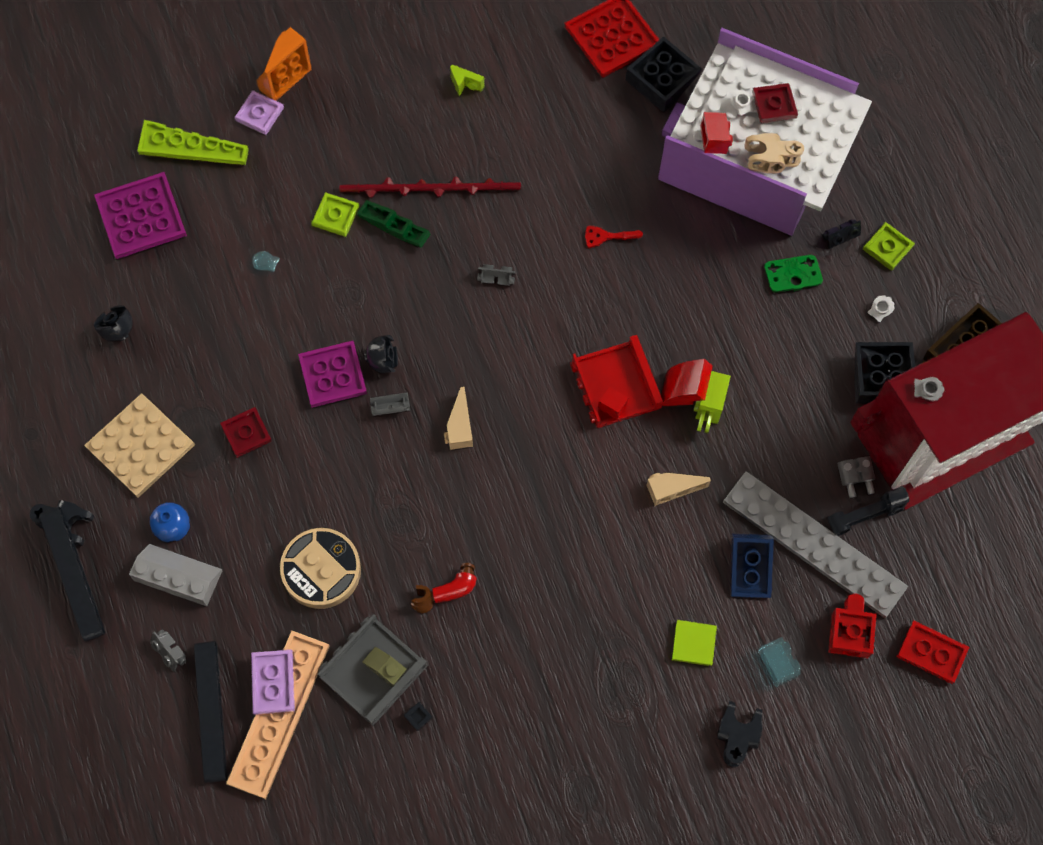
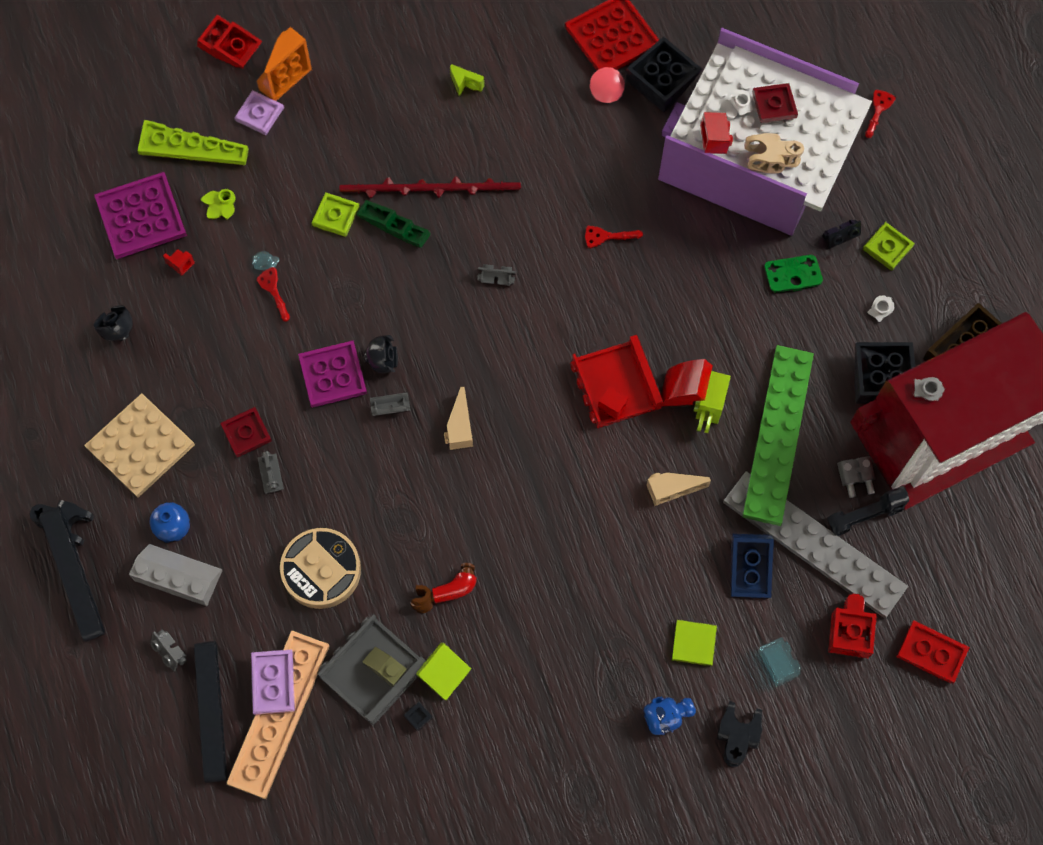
none -> red panel [163,249,195,276]
none -> red slope [197,15,262,69]
none -> lime plate [201,189,236,219]
none -> red piece [257,267,290,322]
none -> dark grey hinge [258,451,284,494]
none -> lime tile [416,642,471,700]
none -> coral dish [590,67,625,103]
none -> blue piece [644,697,696,735]
none -> bright green plate [742,345,814,526]
none -> red piece [865,90,896,138]

